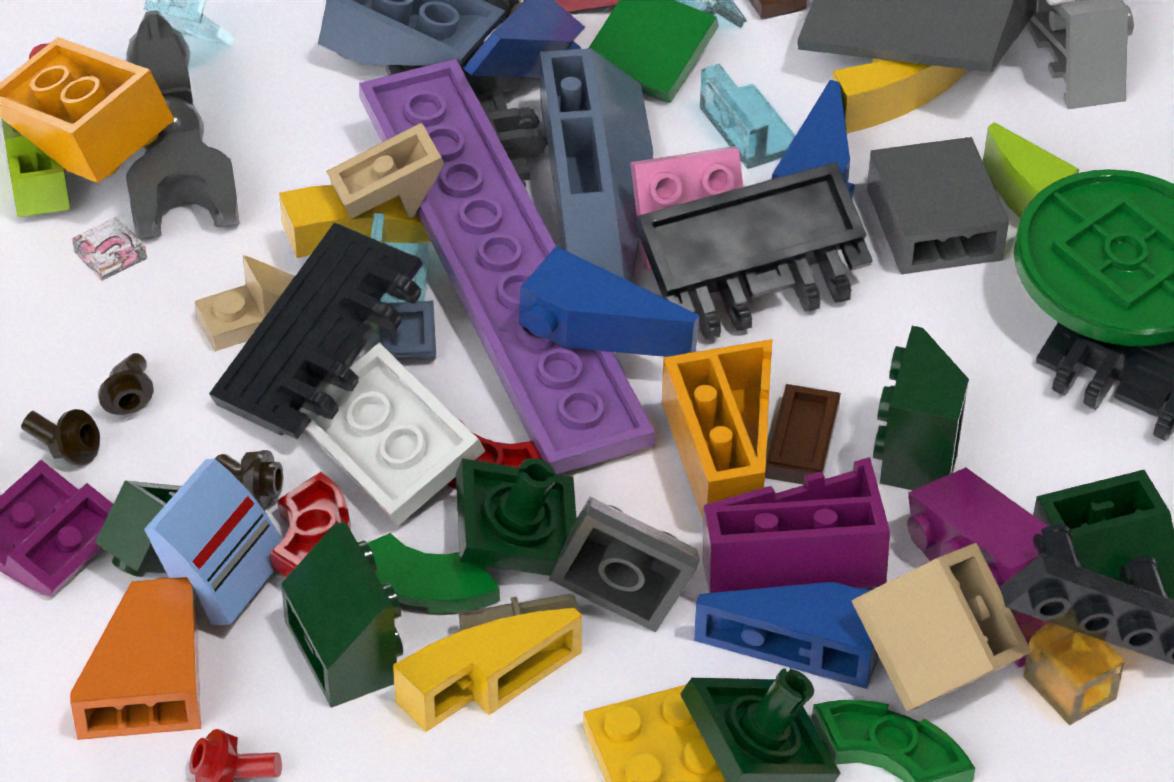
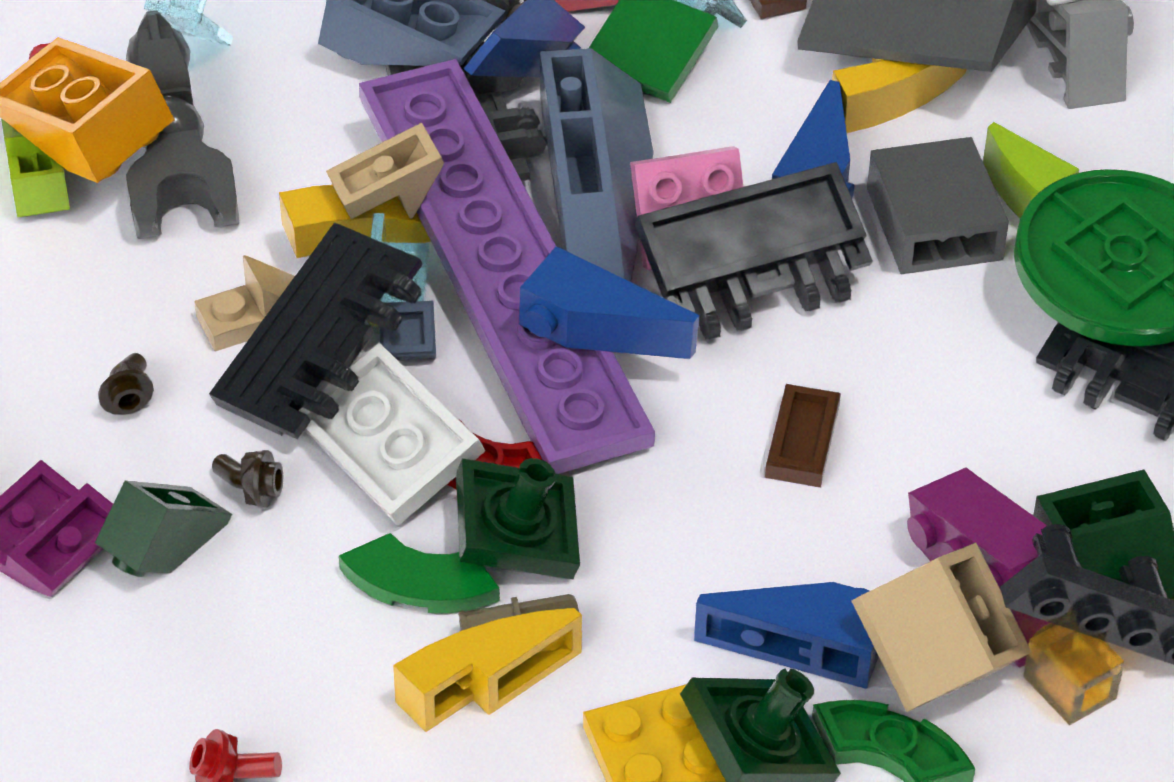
dark brown plate [21,409,100,466] -> none
orange slope [70,577,201,740] -> none
clear tile [72,216,147,281] -> none
light blue slope [144,458,282,625] -> none
red tile [269,472,351,577] -> none
dark green slope [281,521,403,708] -> none
dark grey slope [549,496,700,632] -> none
light orange wedge [661,339,773,520] -> none
clear light blue panel [700,63,796,170] -> none
magenta wedge [702,457,890,593] -> none
dark green slope [873,325,969,490] -> none

